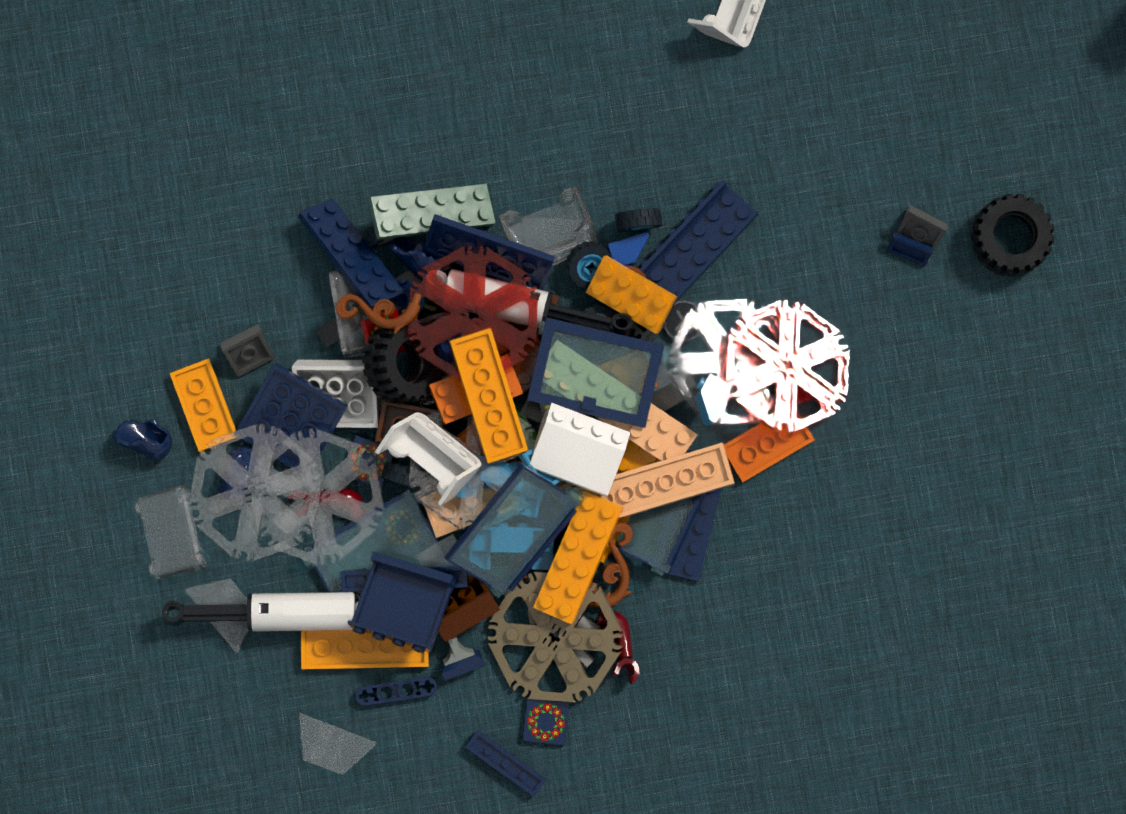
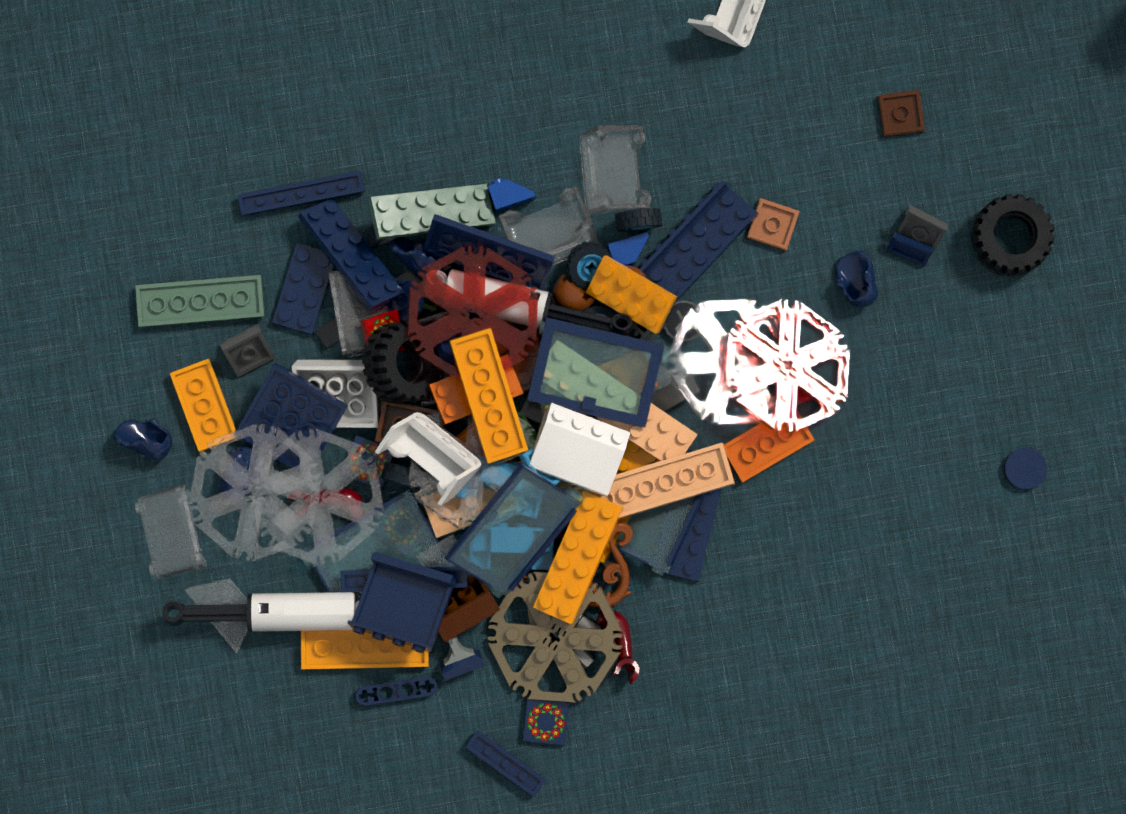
clear wing [299,713,377,775] -> none
dark orange plant [336,293,422,334] -> none
slope [695,373,732,426] -> none
none -> sand green plate [135,275,265,328]
none -> dark blue plate [238,171,365,216]
none -> dark blue plate [272,243,334,335]
none -> blue slope [488,178,536,213]
none -> dark orange cylinder [553,274,595,311]
none -> clear windscreen [580,125,651,214]
none -> nougat tile [747,198,800,251]
none -> dark blue piece [835,251,878,308]
none -> reddish brown tile [877,90,925,137]
none -> dark blue tile [1004,448,1047,490]

